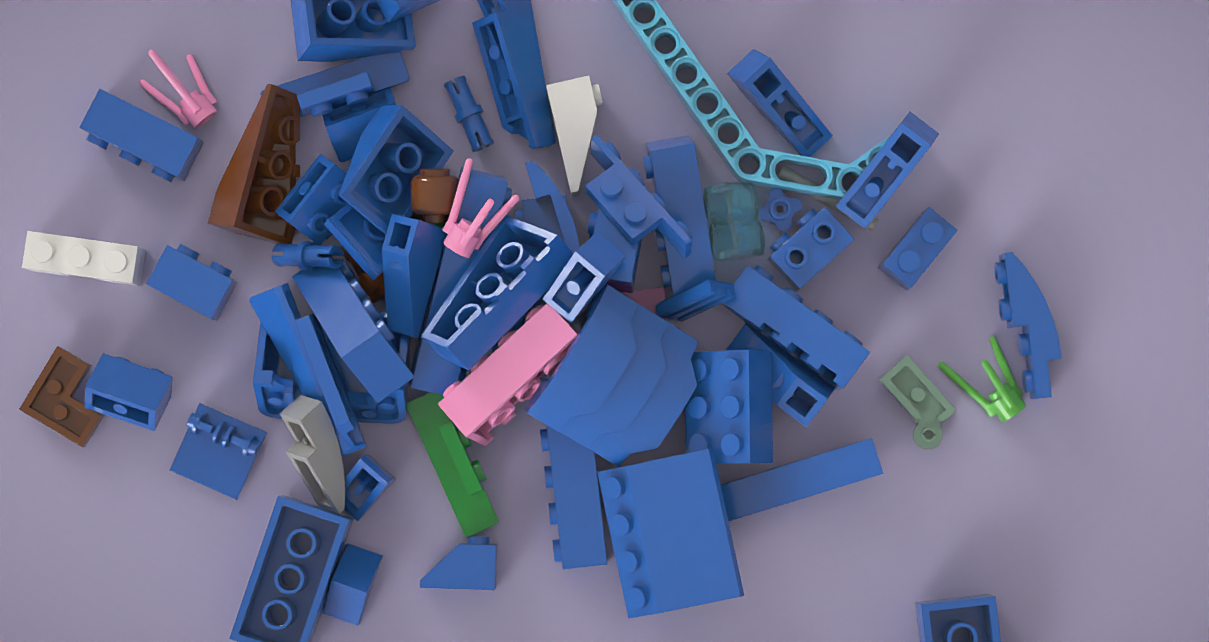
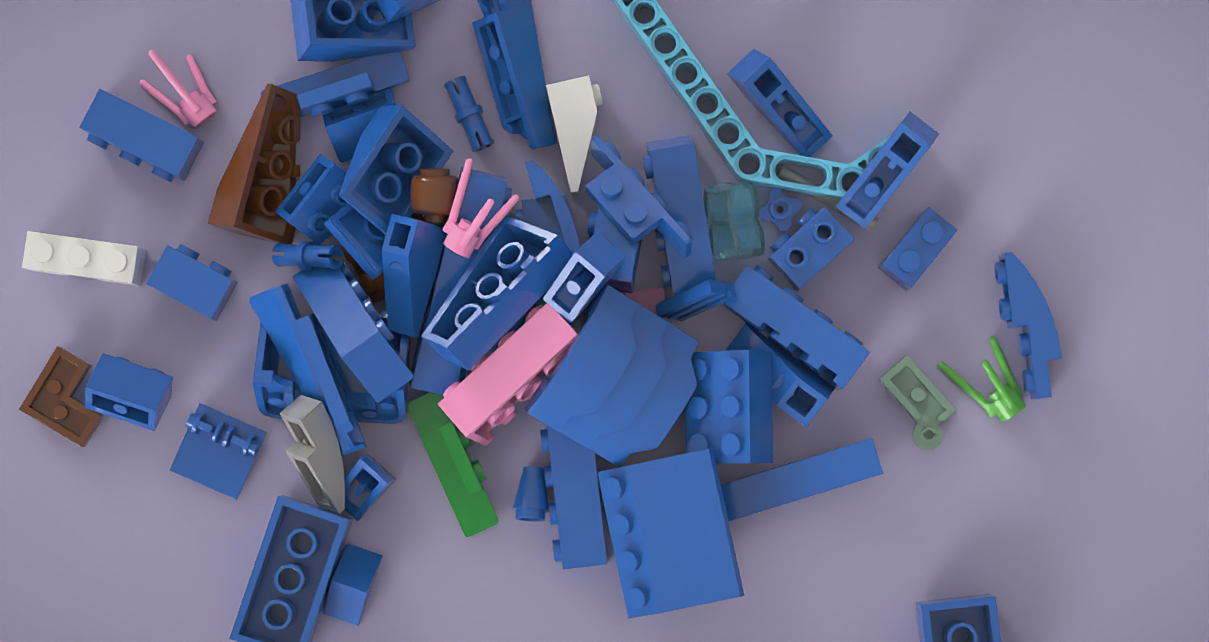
blue slope [420,536,498,590] -> none
none -> blue cone [512,466,549,522]

